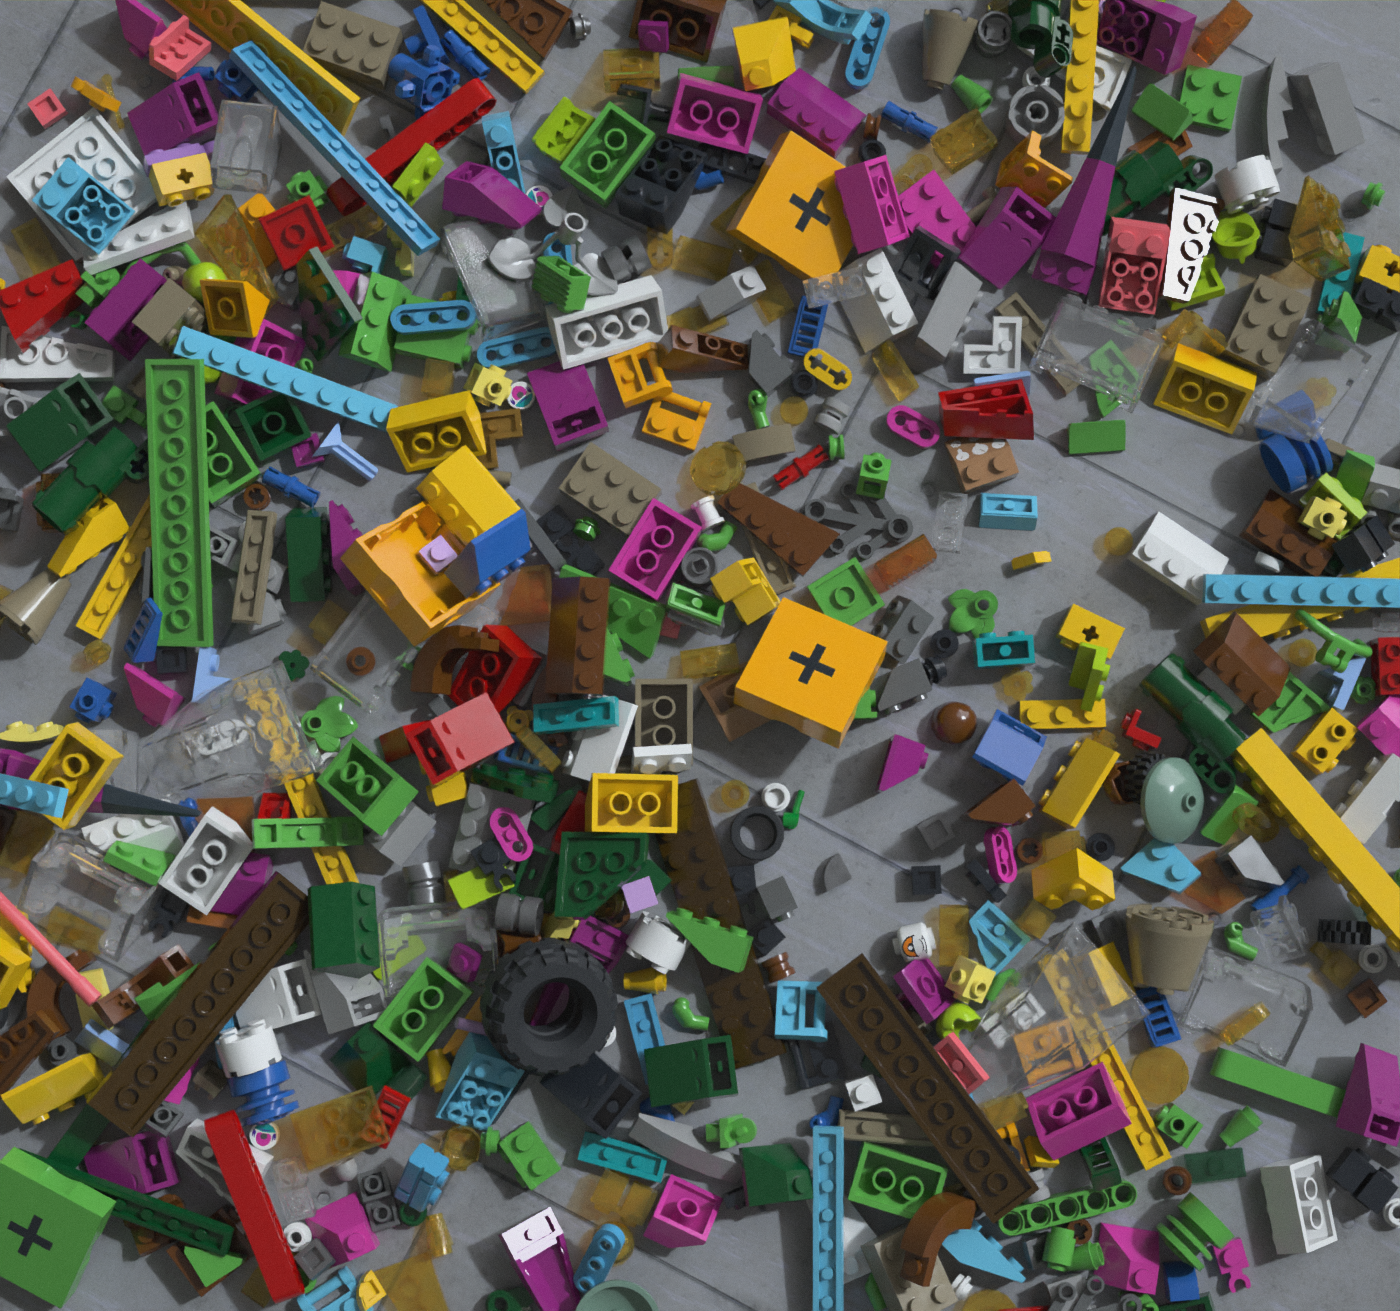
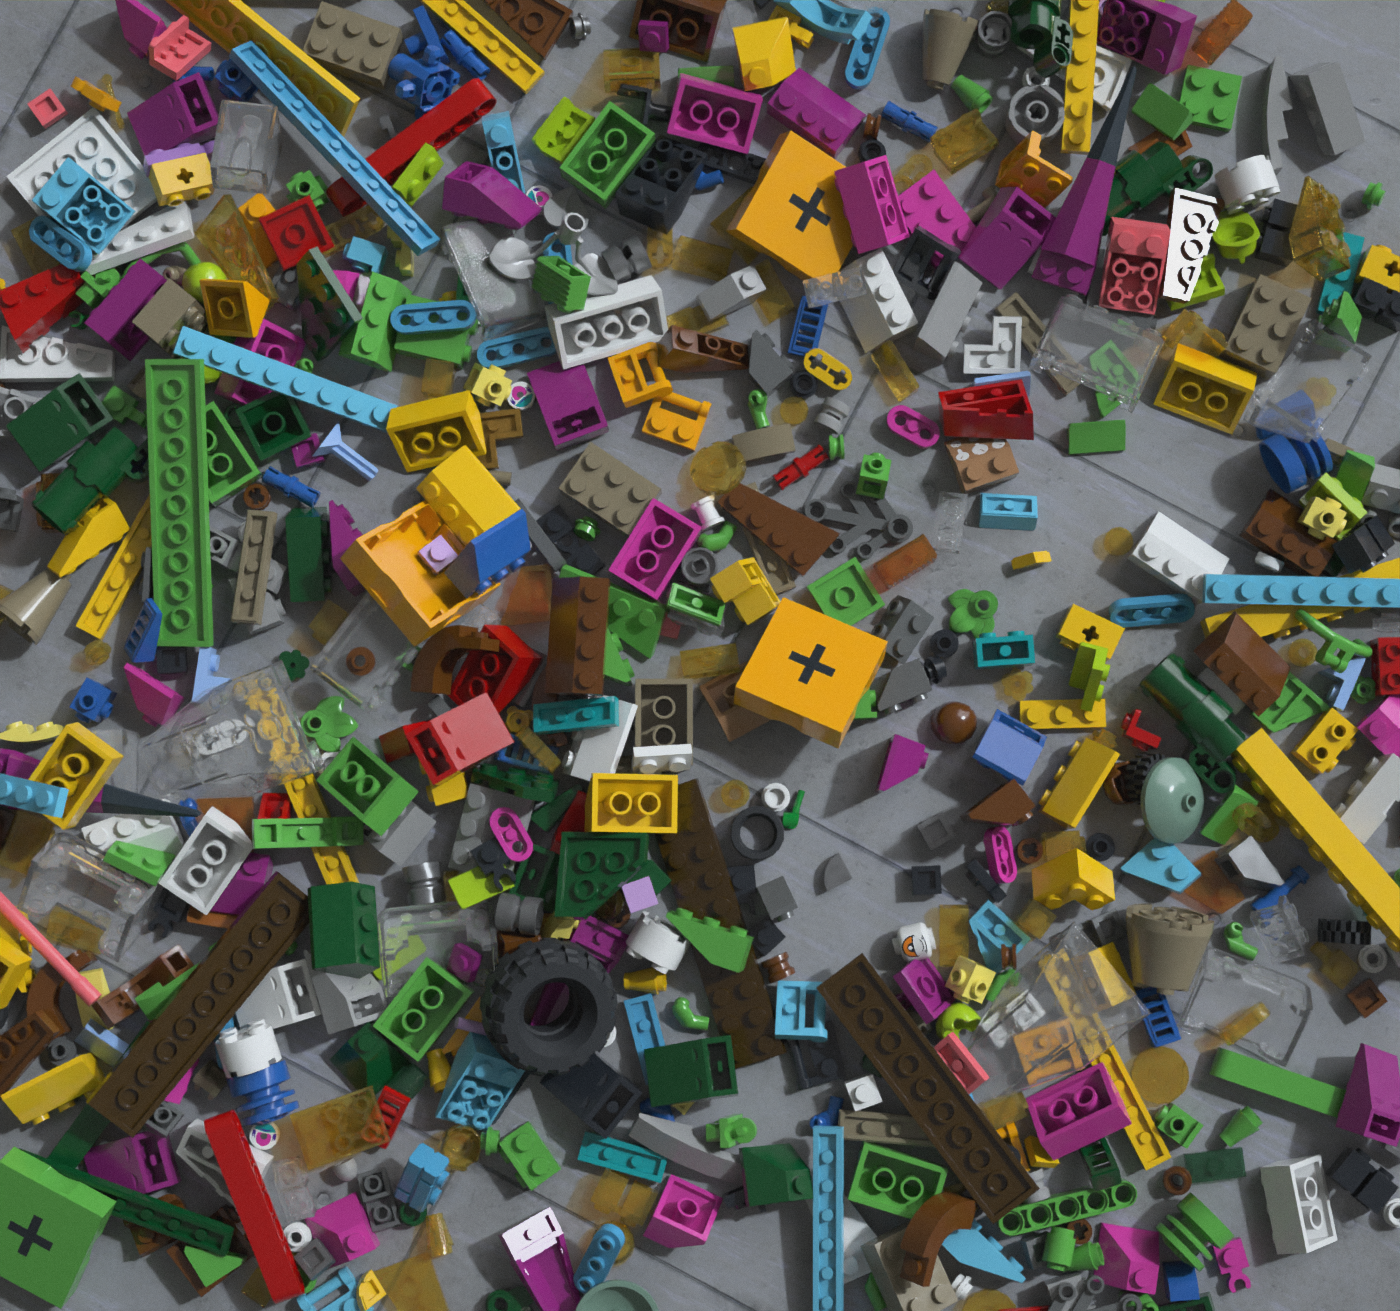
none -> dark azure plate [29,215,92,272]
none -> reddish brown bush [1001,944,1017,970]
none -> dark azure plate [1108,593,1195,628]

